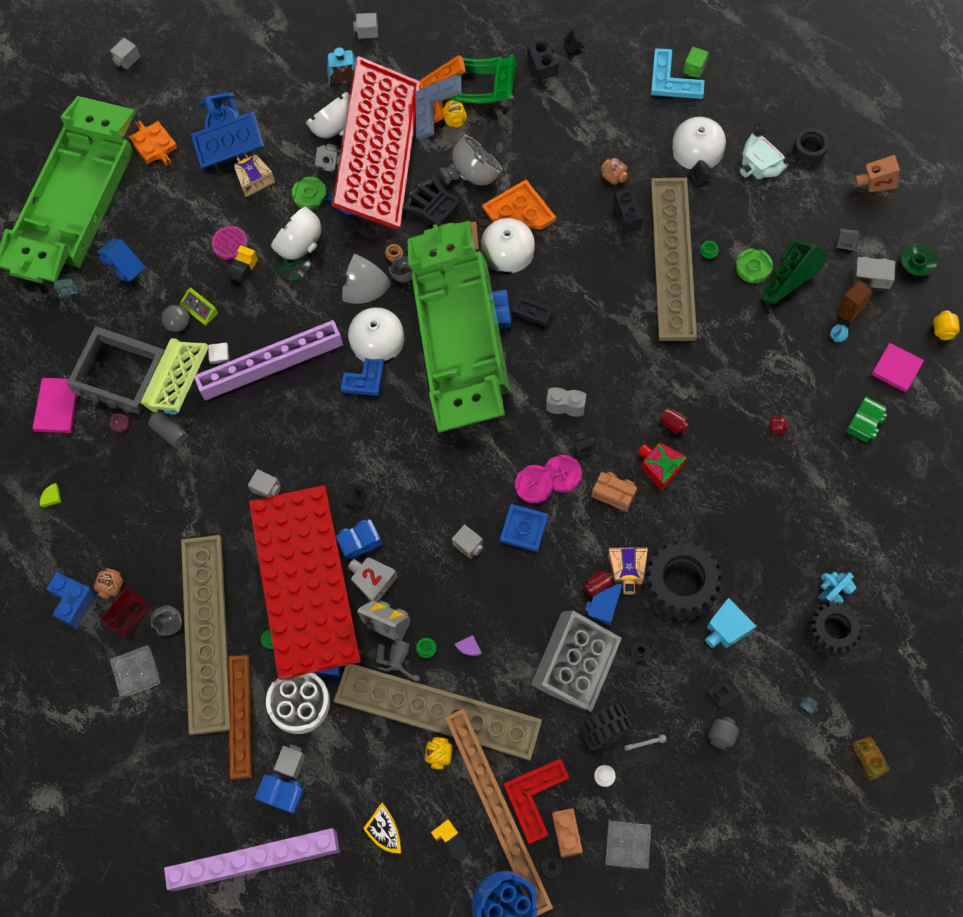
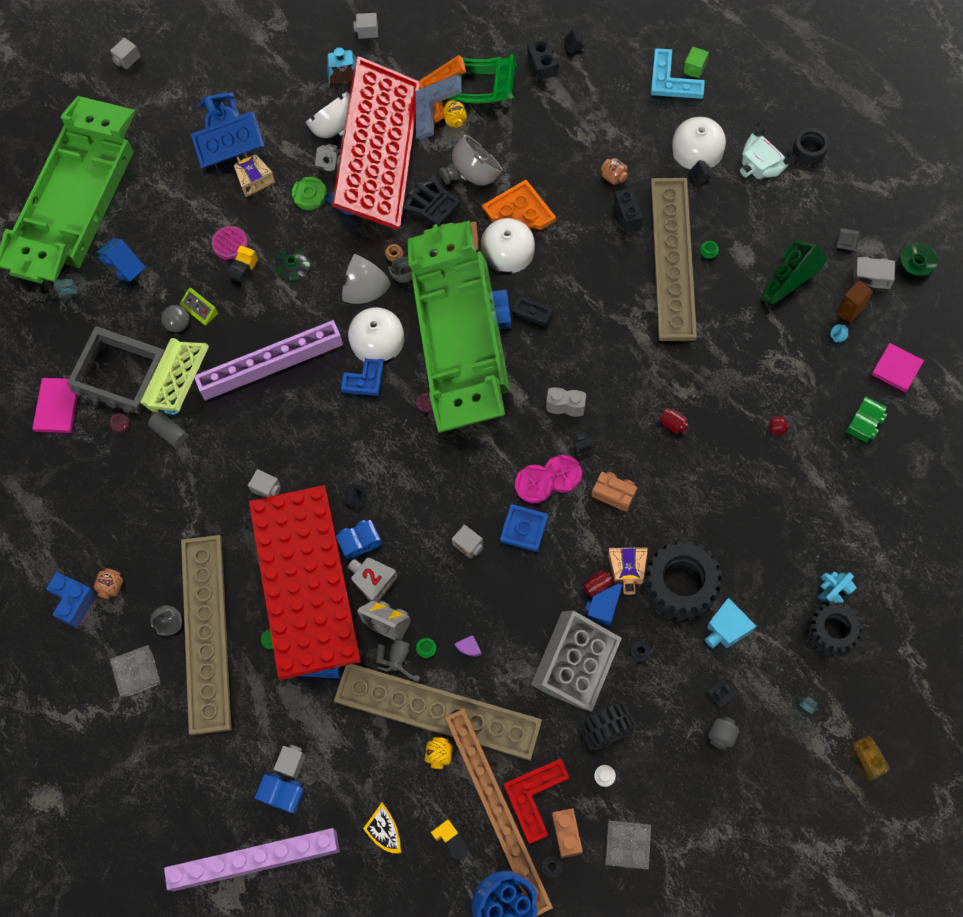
lime tile [40,483,61,508] -> none
dark red piece [100,589,150,637] -> none
orange plate [129,121,177,166] -> none
white tile [208,343,229,364] -> none
dark orange tile [229,655,252,780] -> none
white cylinder [266,673,330,734] -> none
white cylinder [271,207,321,260] -> none
light grey hinge [624,735,666,751] -> none
red torso [638,443,687,490] -> none
bright green tile [736,249,773,283] -> none
nougat torso [855,155,900,192] -> none
yellow head [933,311,960,340] -> none
none -> clear pink plate [416,393,432,412]

